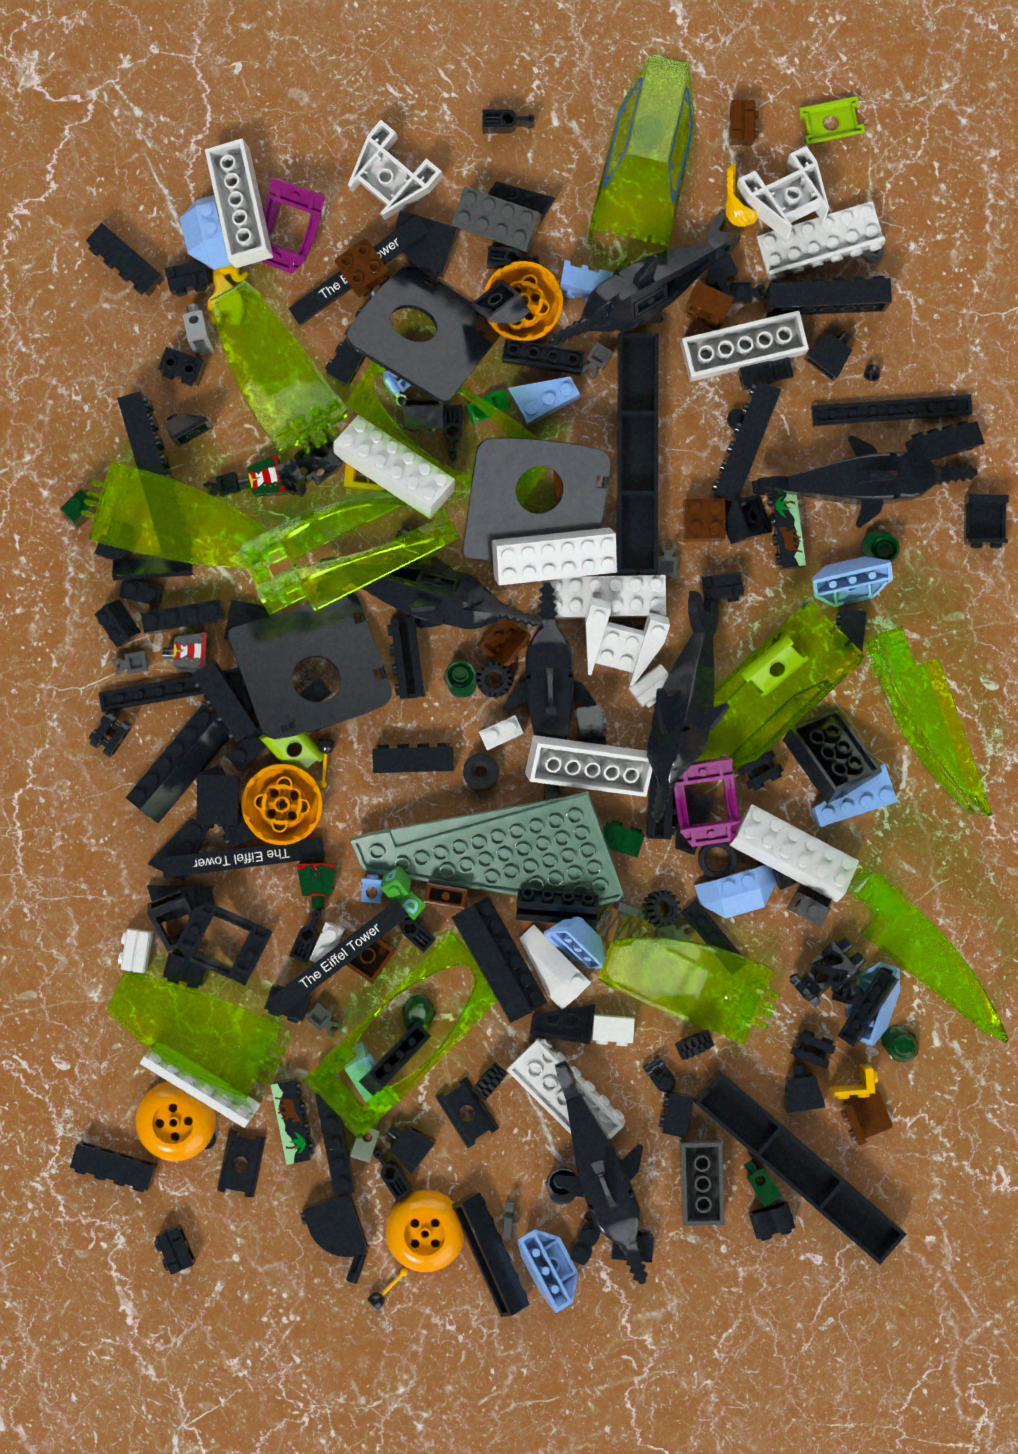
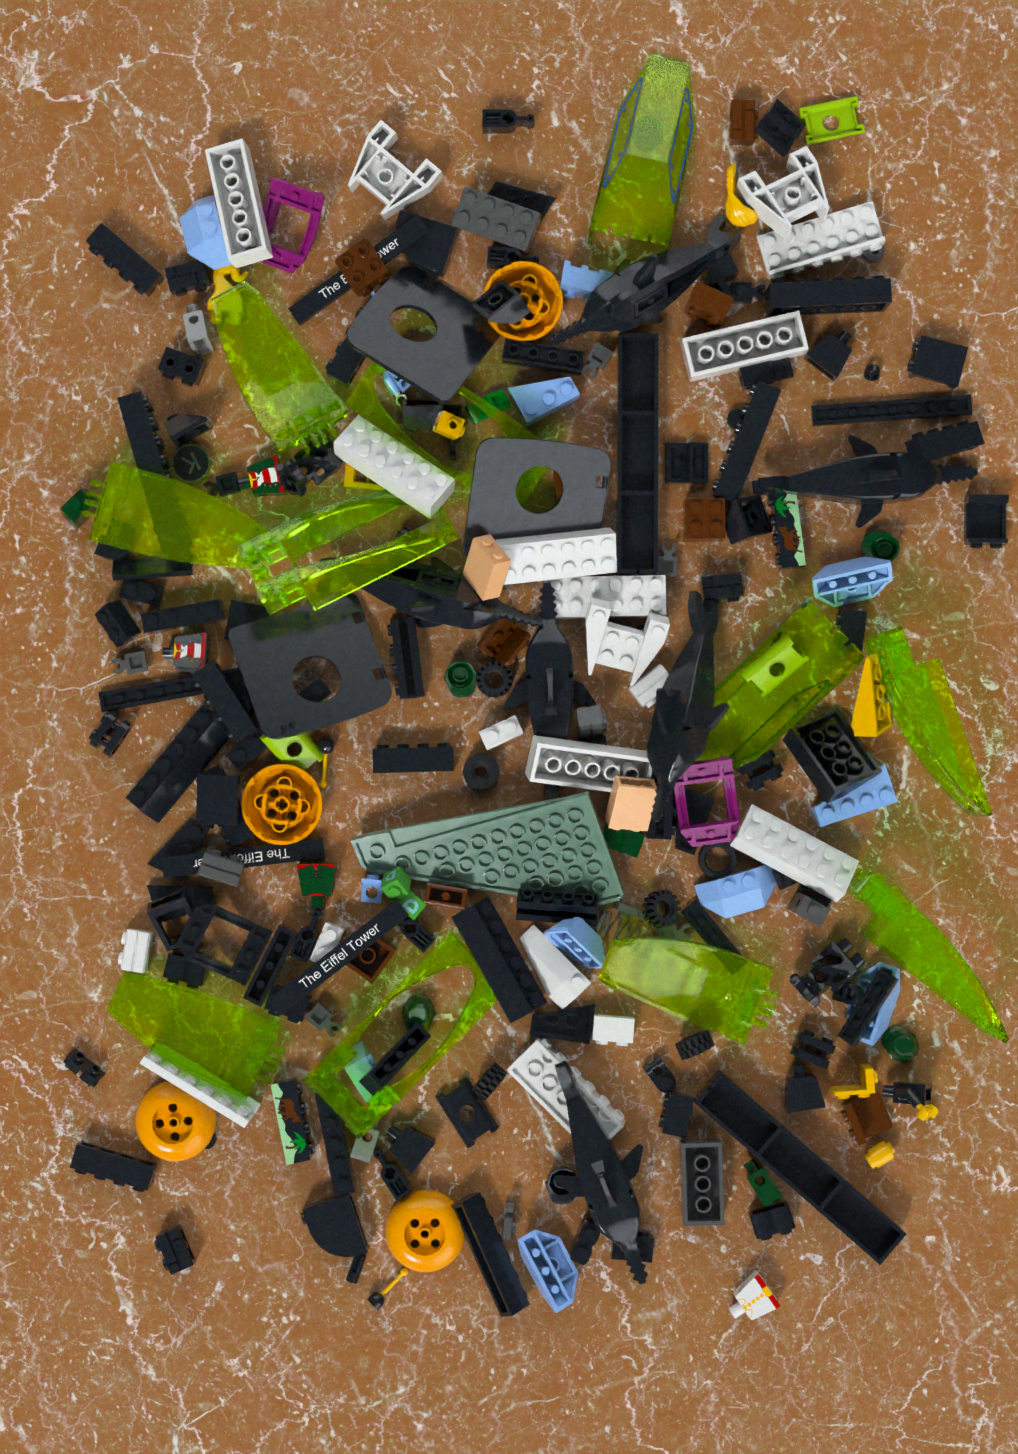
black piece [217,1130,266,1197] -> none
none -> black hinge [63,1048,106,1088]
none -> black tile [171,443,212,484]
none -> dark grey brick [198,848,244,887]
none -> black brick [243,924,299,1007]
none -> yellow brick [432,410,466,440]
none -> light nougat brick [462,534,511,601]
none -> light nougat brick [605,776,657,832]
none -> black slope [665,442,708,484]
none -> white torso [729,1270,781,1320]
none -> black slope [754,99,806,157]
none -> yellow wedge [851,653,892,737]
none -> yellow brick [864,1141,895,1169]
none -> black torso [882,1081,938,1121]
none -> black panel [907,335,968,390]

